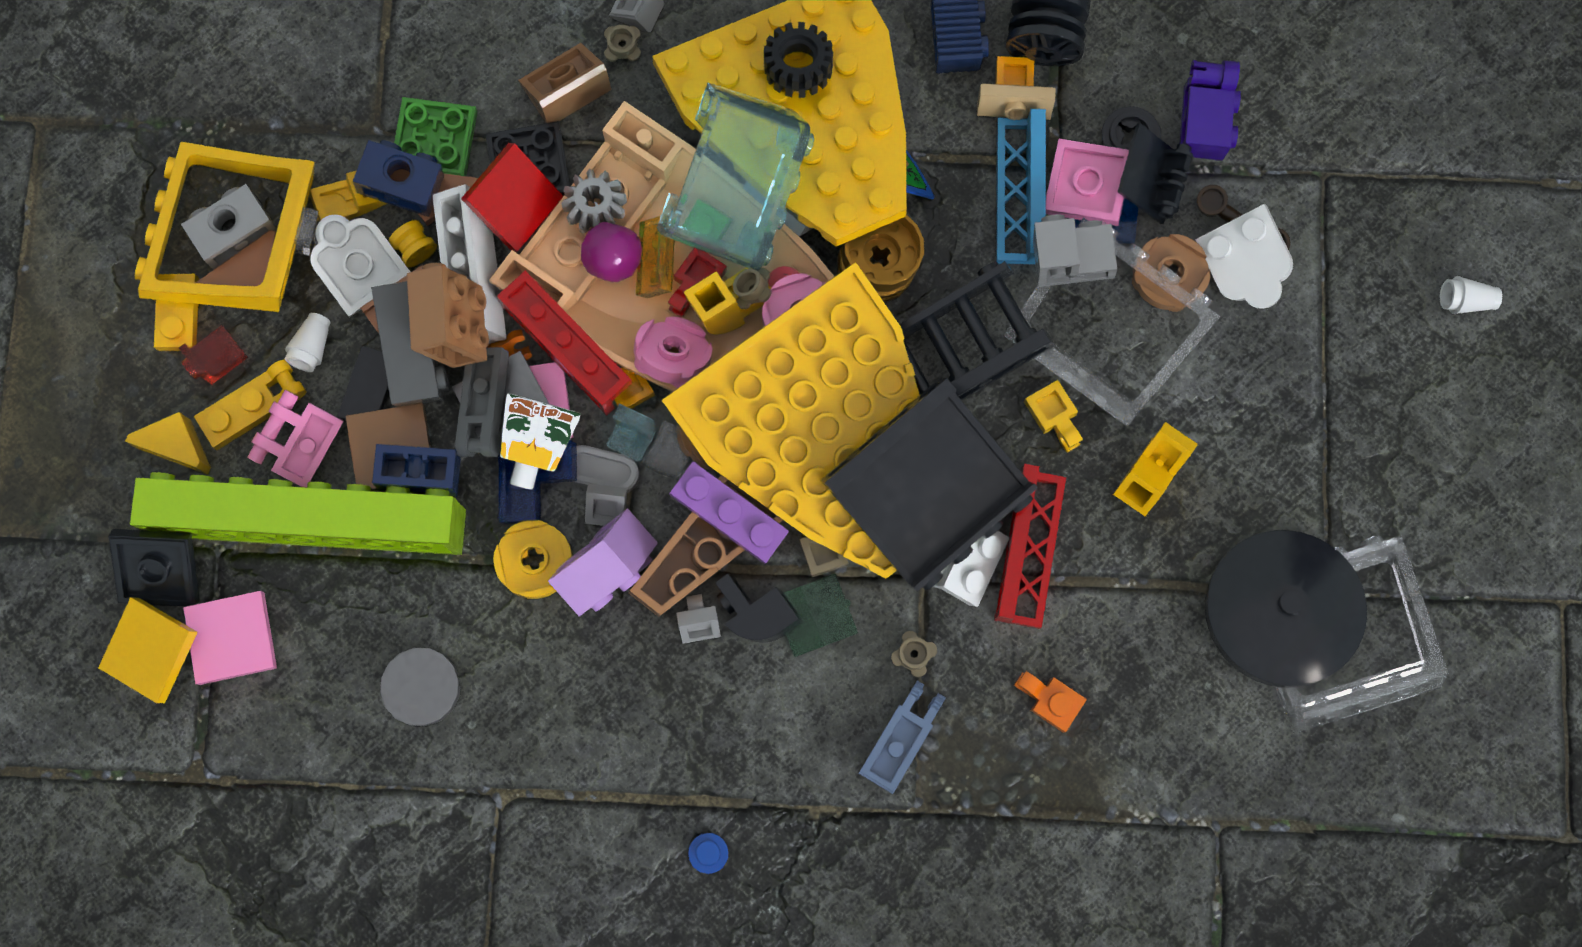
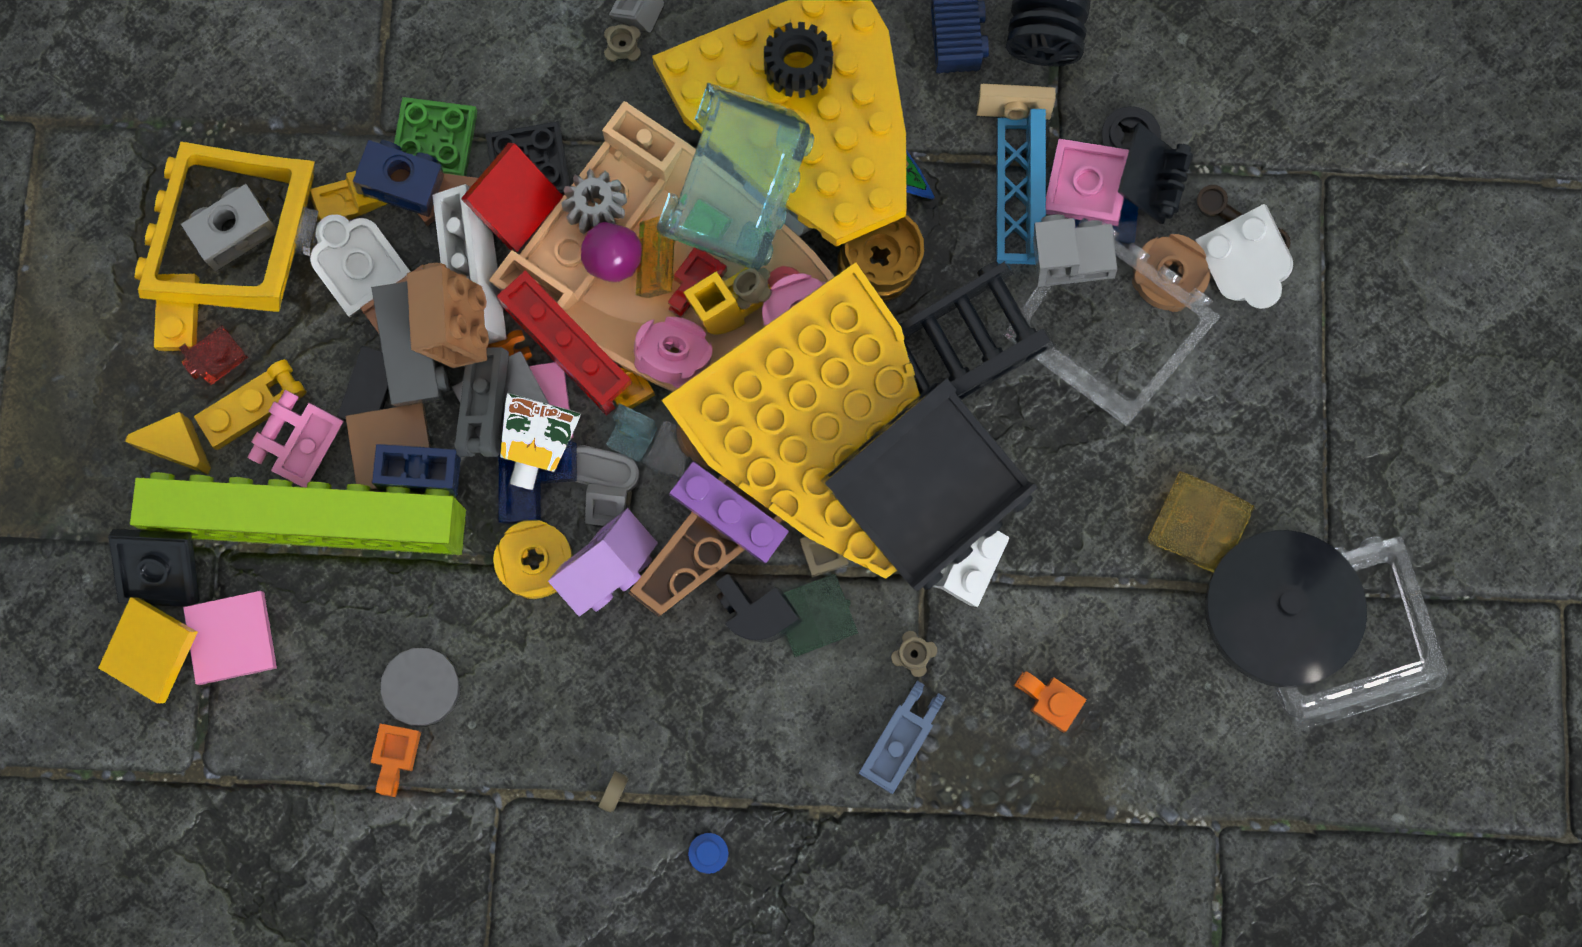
nougat tile [196,230,276,286] -> none
white cone [285,313,331,372] -> none
yellow wheel [388,220,437,267] -> none
medium nougat slope [518,43,611,123] -> none
light grey tile [677,594,721,644] -> none
red fence [994,464,1066,629] -> none
light orange plate [995,56,1034,86] -> none
yellow plate [1024,380,1083,453] -> none
yellow brick [1113,422,1198,516] -> none
dark purple hinge [1179,60,1241,161] -> none
white cone [1440,276,1502,314] -> none
none -> orange plate [370,723,421,797]
none -> dark tan tile [598,771,628,813]
none -> clear yellow slope [1148,471,1254,572]

